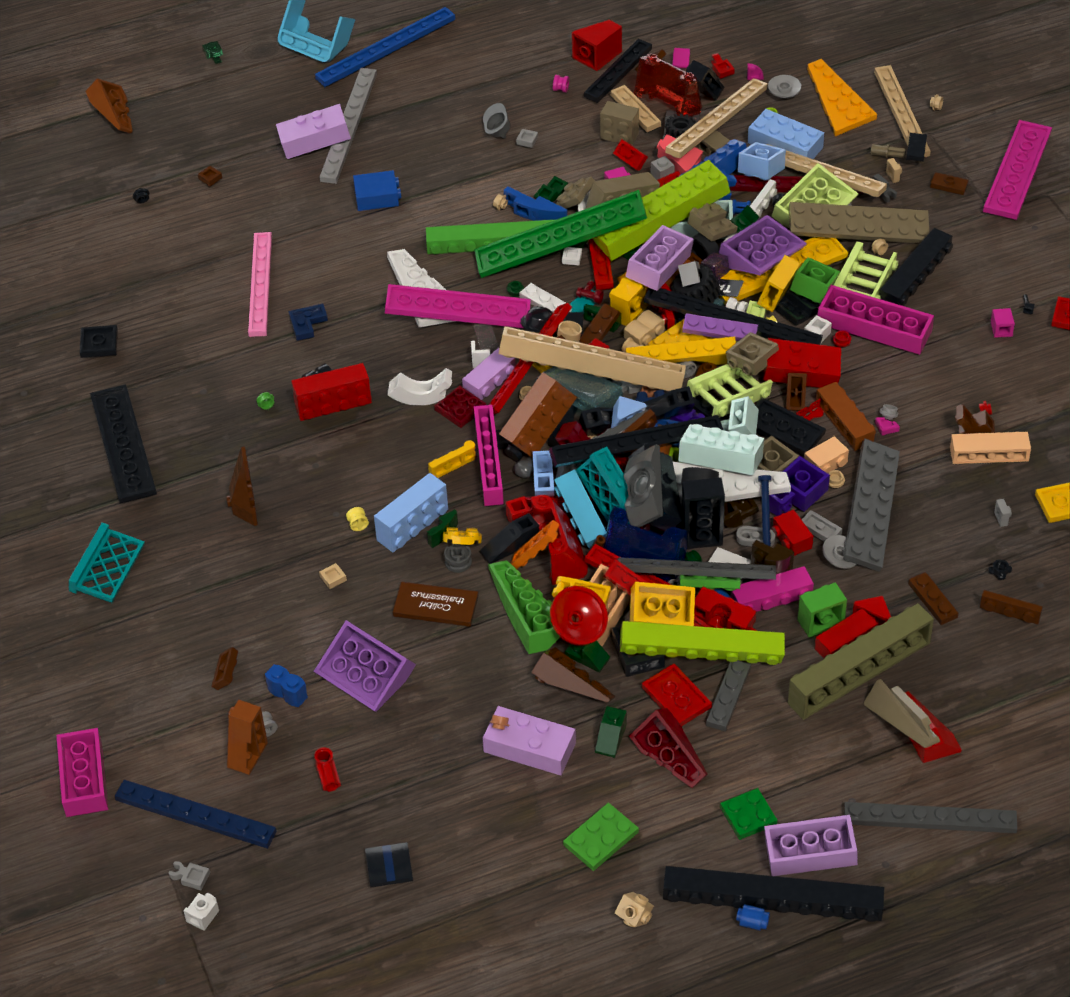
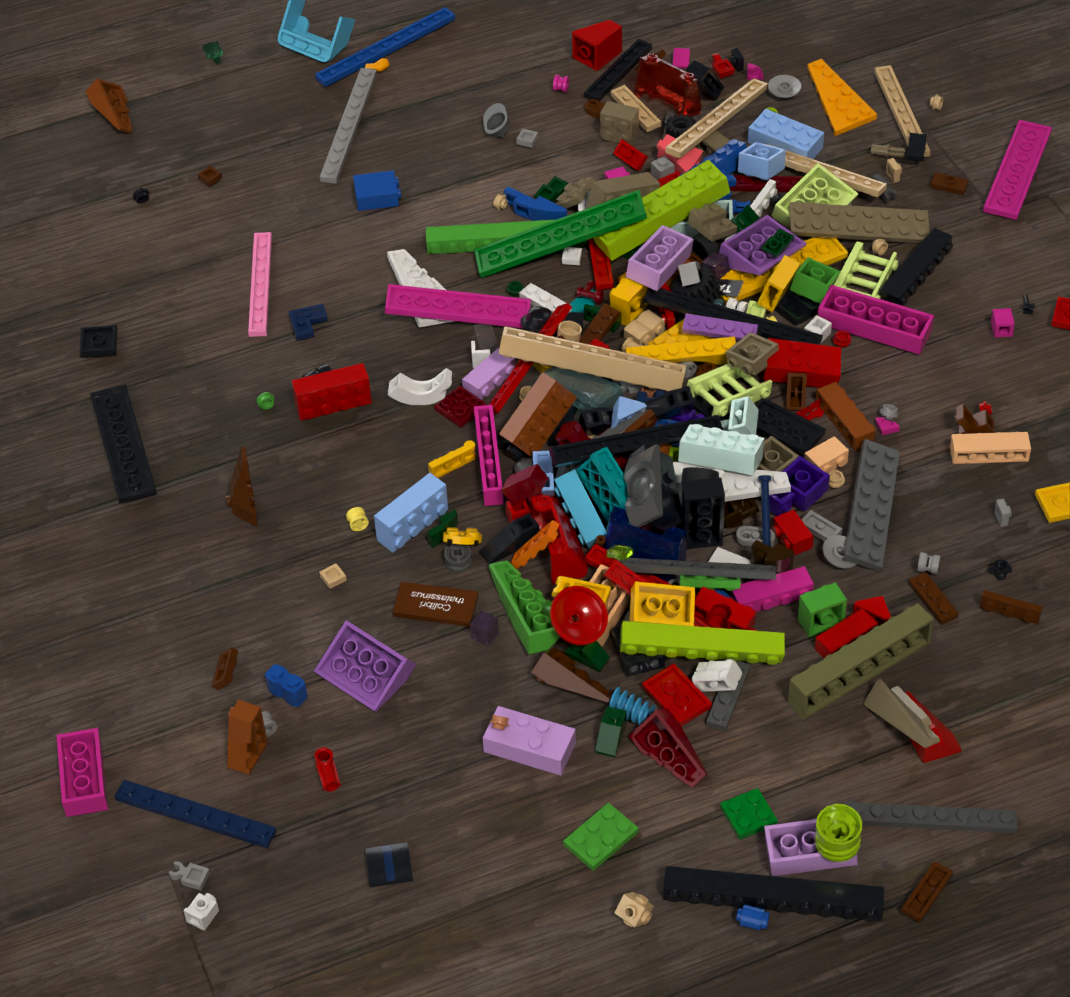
teal fence [69,522,145,603] -> none
lavender brick [276,104,351,159] -> none
dark green plate [685,550,702,562] -> none
none -> light orange arm [365,58,390,72]
none -> clear purple brick [470,610,499,647]
none -> dark red brick [501,464,548,504]
none -> reddish brown plate [585,99,605,119]
none -> clear neon green tile [607,545,633,560]
none -> dark azure piece [610,687,655,726]
none -> white brick [692,659,742,692]
none -> black plate [729,48,744,72]
none -> dark green slope [761,228,794,258]
none -> lime wheel [815,804,862,862]
none -> reddish brown plate [901,861,953,923]
none -> light grey wheel [917,552,940,575]

